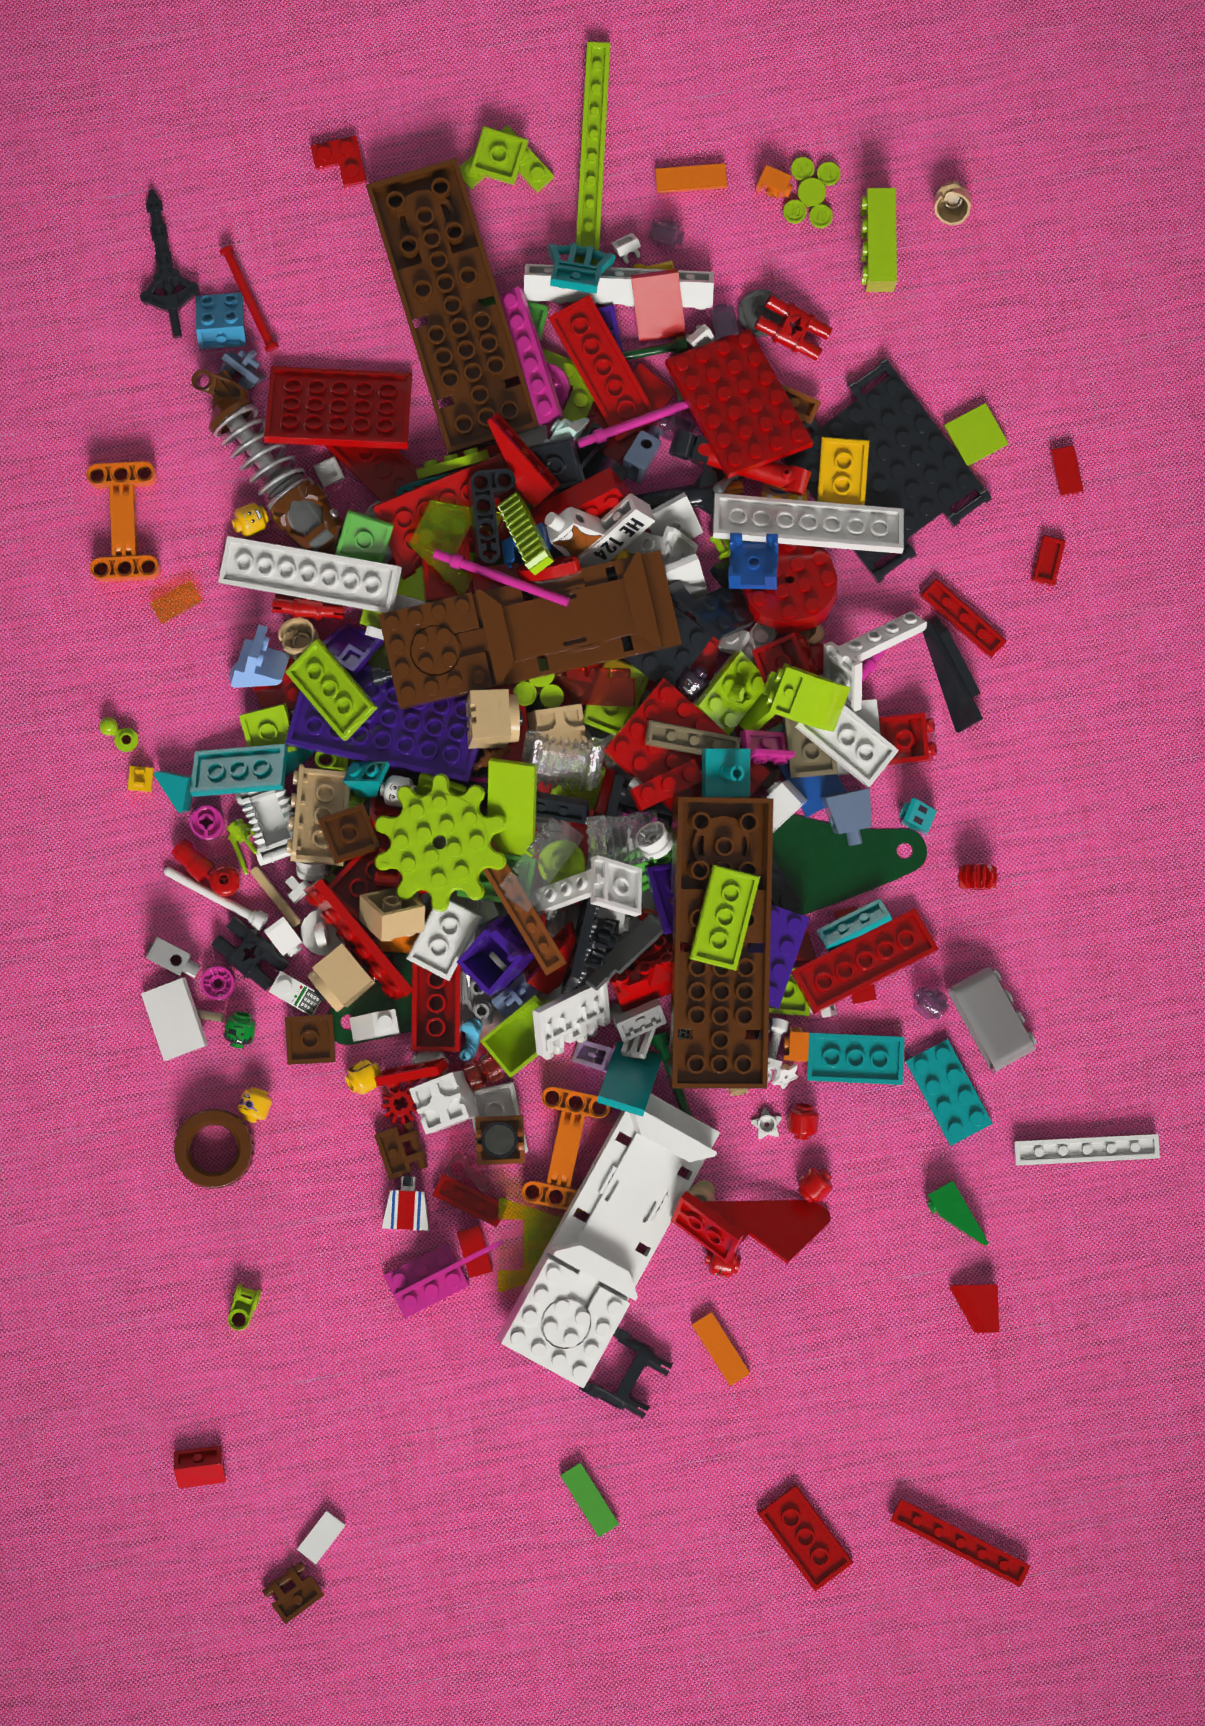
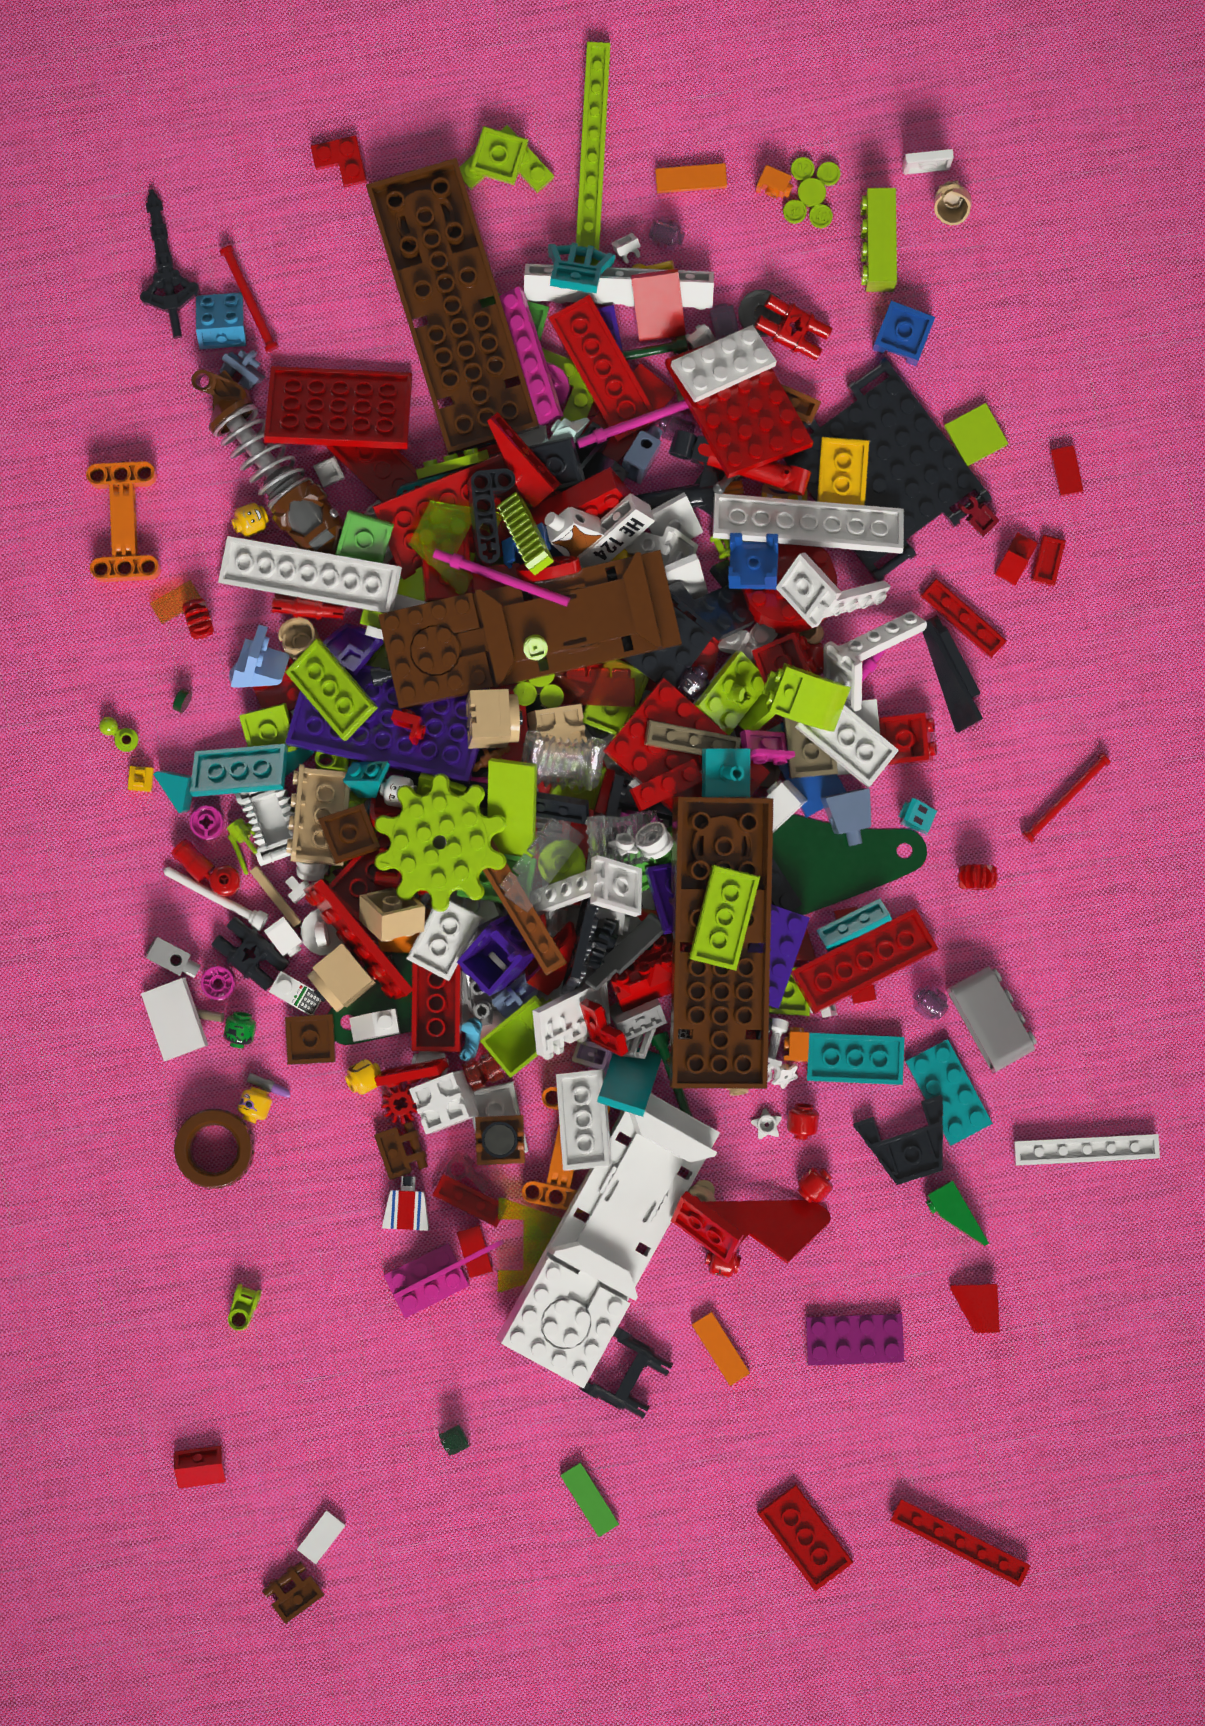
none -> dark green tile [173,688,192,713]
none -> red gear [182,598,214,640]
none -> light grey piece [247,1073,290,1098]
none -> red bracket [391,709,426,745]
none -> clear green brick [438,1423,471,1456]
none -> tile [523,635,548,660]
none -> white plate [556,1069,612,1171]
none -> red plate [579,998,629,1057]
none -> white plate [608,833,639,856]
none -> white plate [671,325,777,402]
none -> white bracket [776,553,891,628]
none -> magenta plate [806,1314,904,1366]
none -> black wing [853,1095,943,1185]
none -> blue panel [873,301,935,367]
none -> white tile [902,149,954,175]
none -> dark red plate [958,494,1000,537]
none -> red slope [995,532,1038,586]
none -> red bar [1021,753,1111,843]

